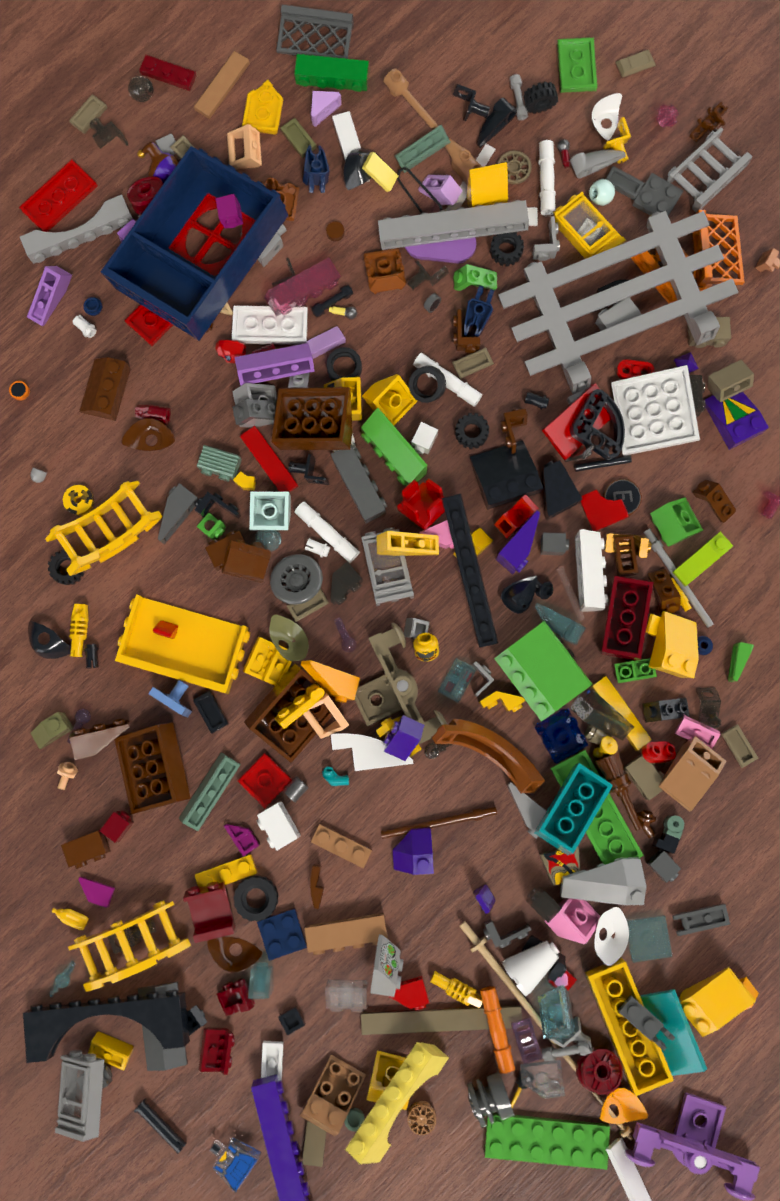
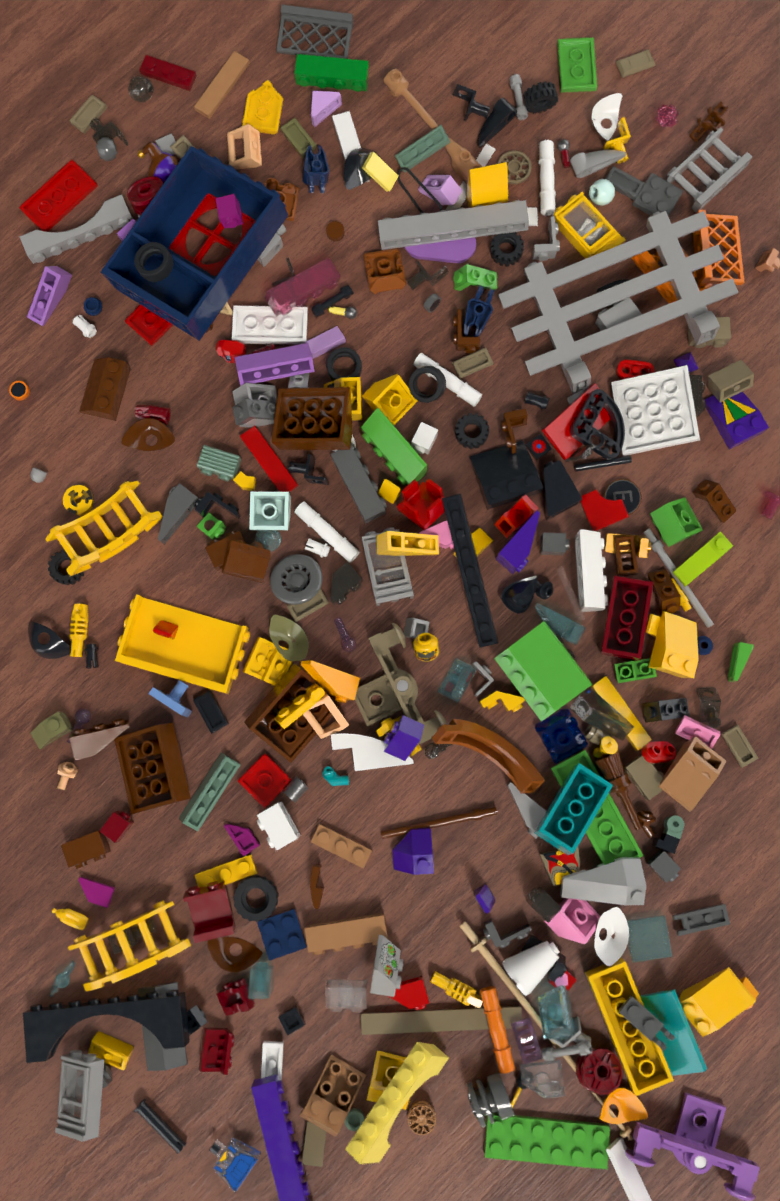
none -> dark grey piece [96,137,118,161]
none -> black tyre [134,242,174,282]
none -> yellow slope [378,479,401,504]
none -> black tile [525,434,552,460]

